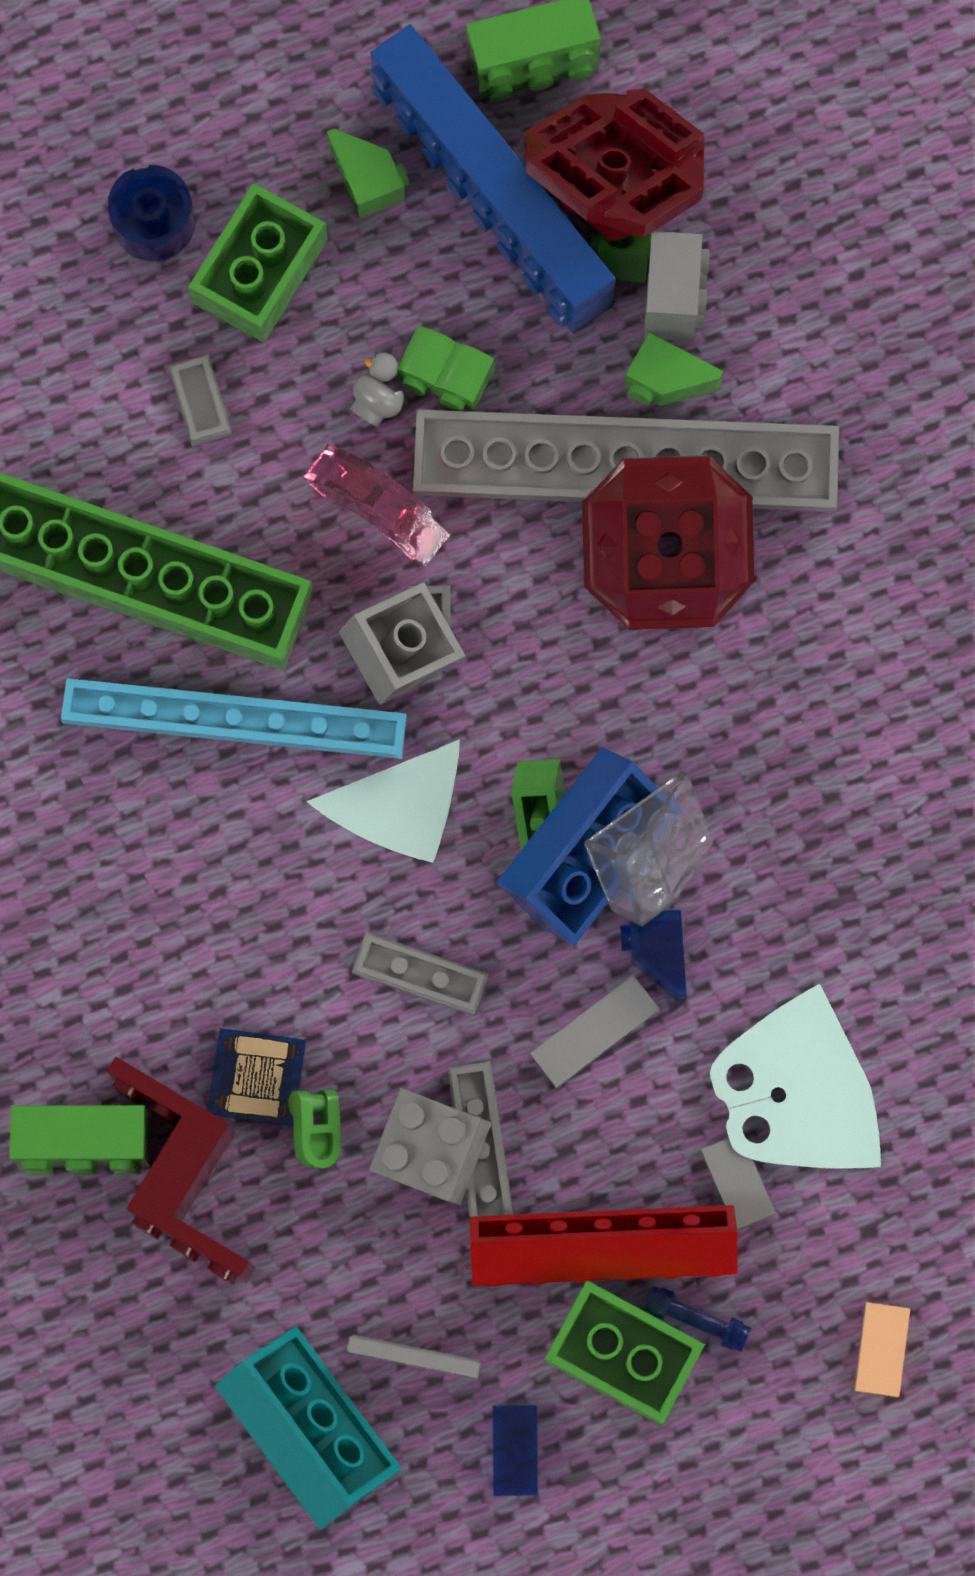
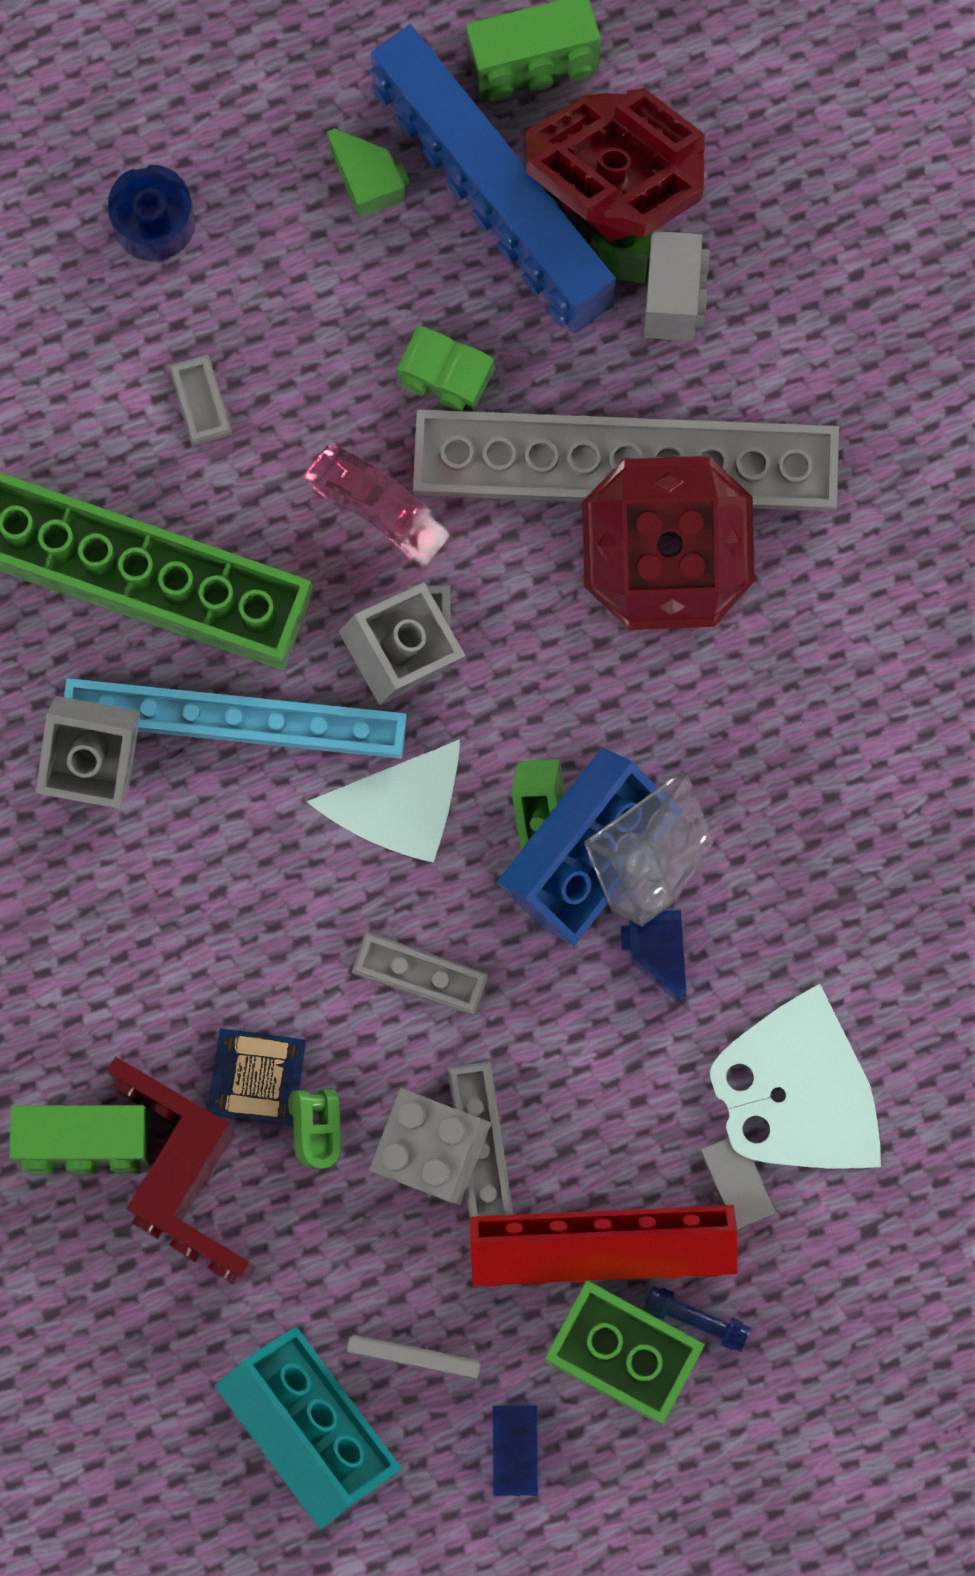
bright green brick [188,183,328,343] -> none
light grey animal [350,353,404,427] -> none
light grey tile [530,975,660,1090] -> none
bright green slope [624,332,724,406] -> none
light nougat tile [854,1302,910,1398] -> none
none -> light grey brick [36,696,140,809]

